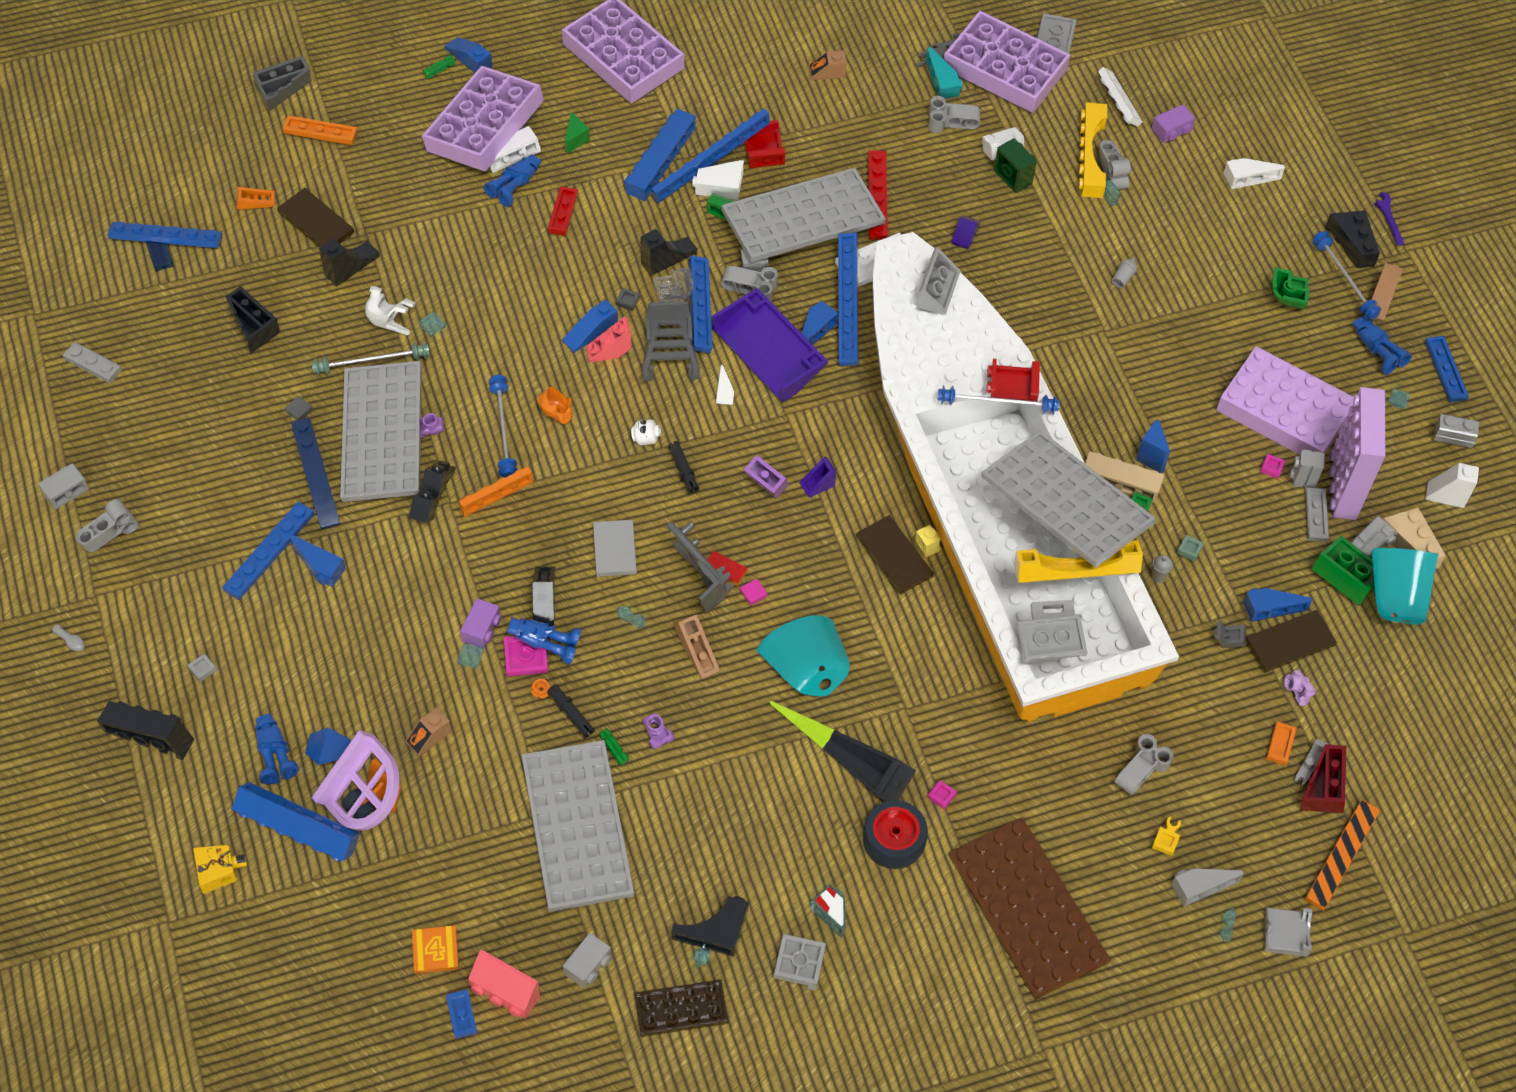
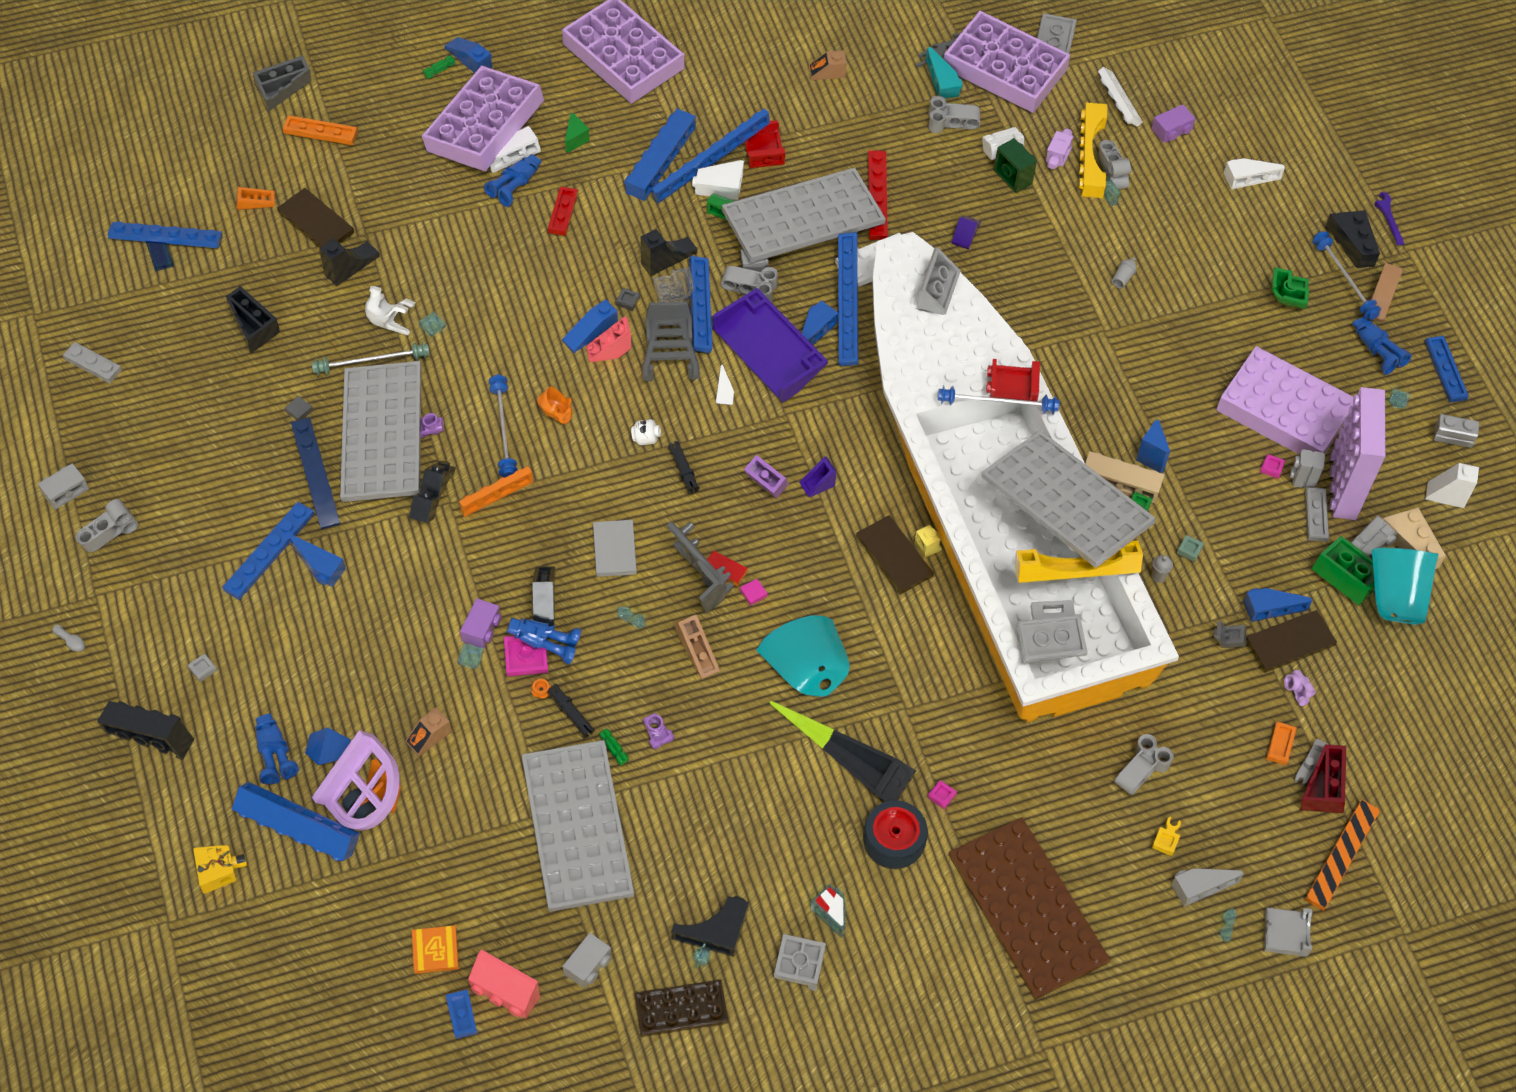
none -> lavender piece [1046,128,1073,169]

